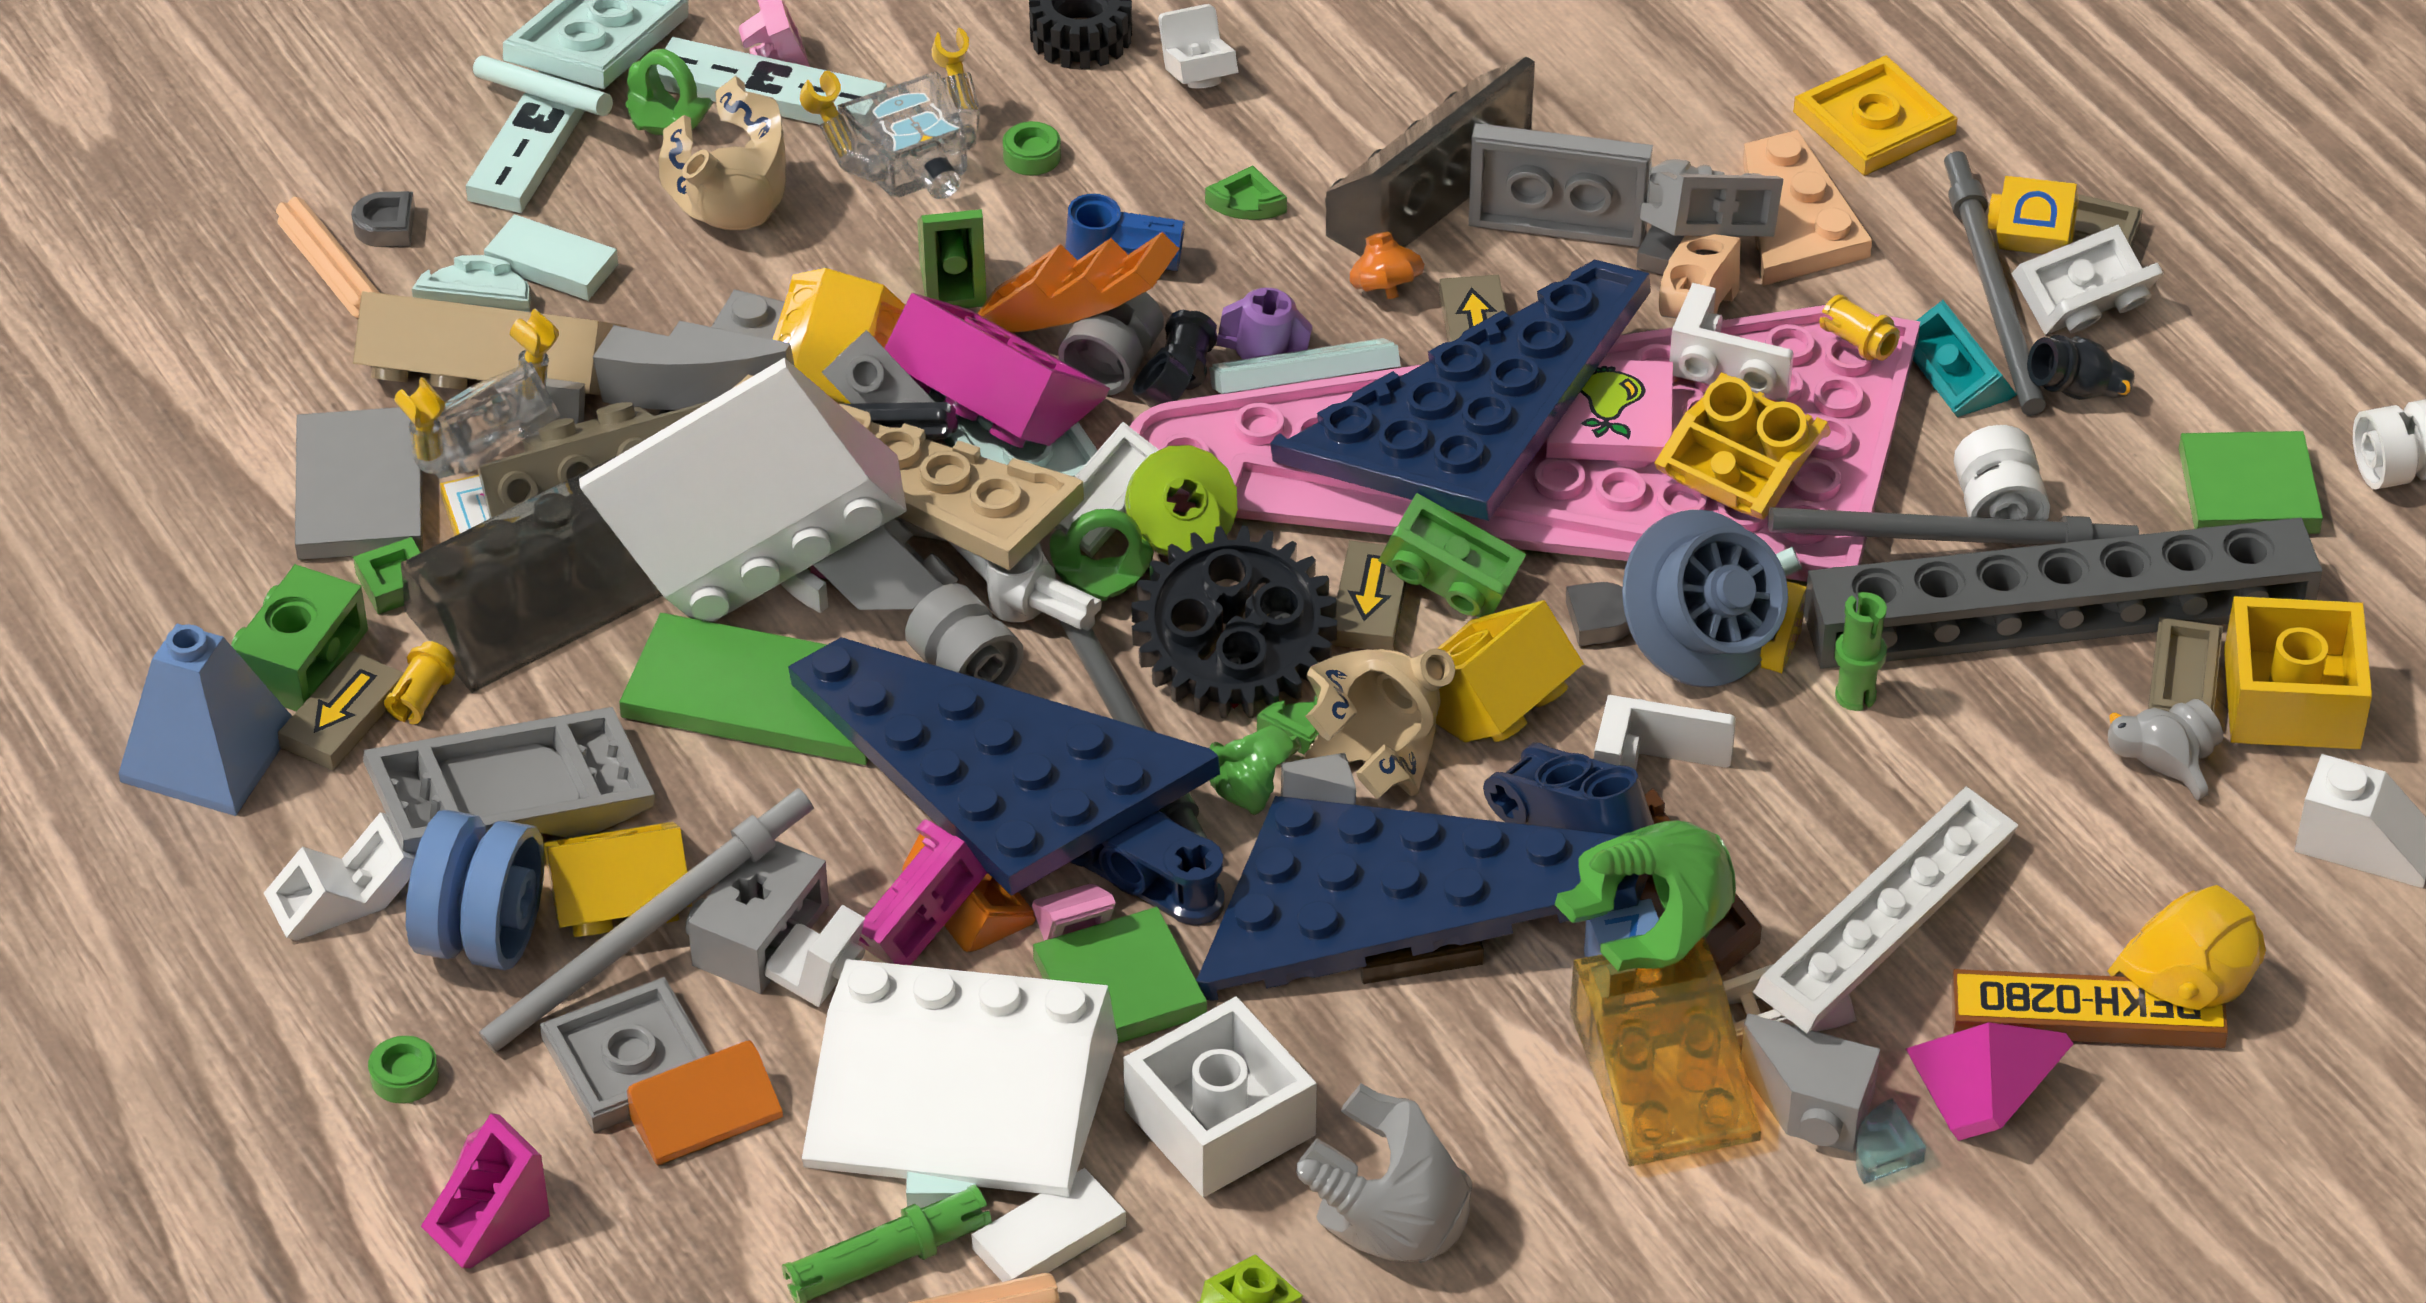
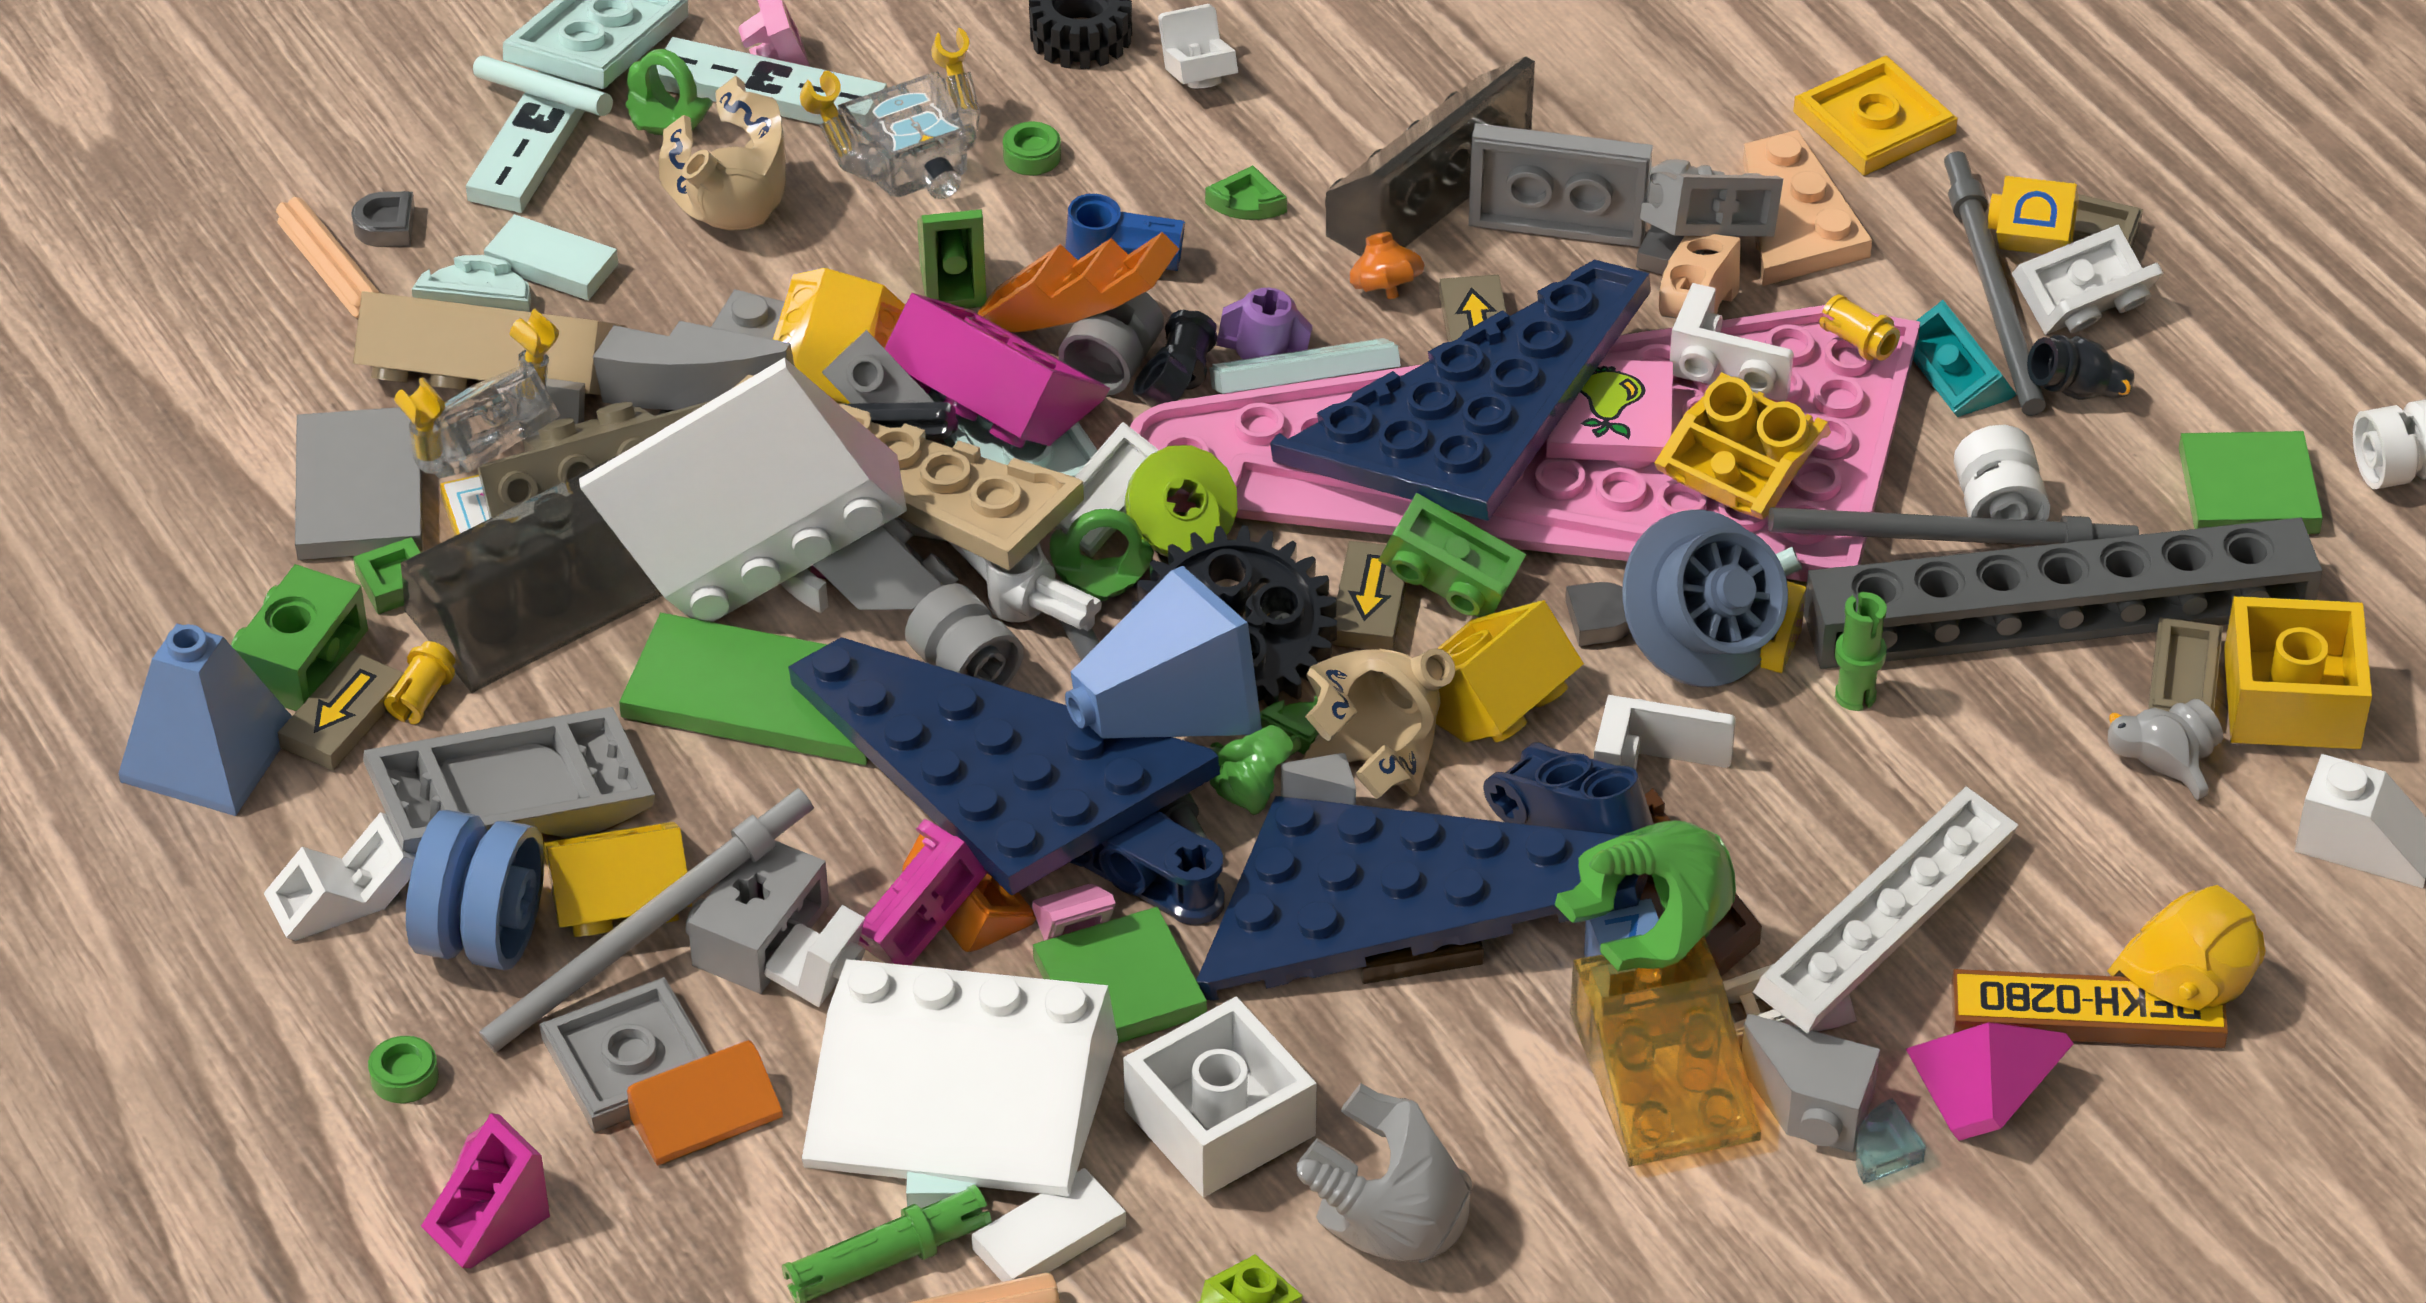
none -> medium blue slope [1065,566,1262,738]

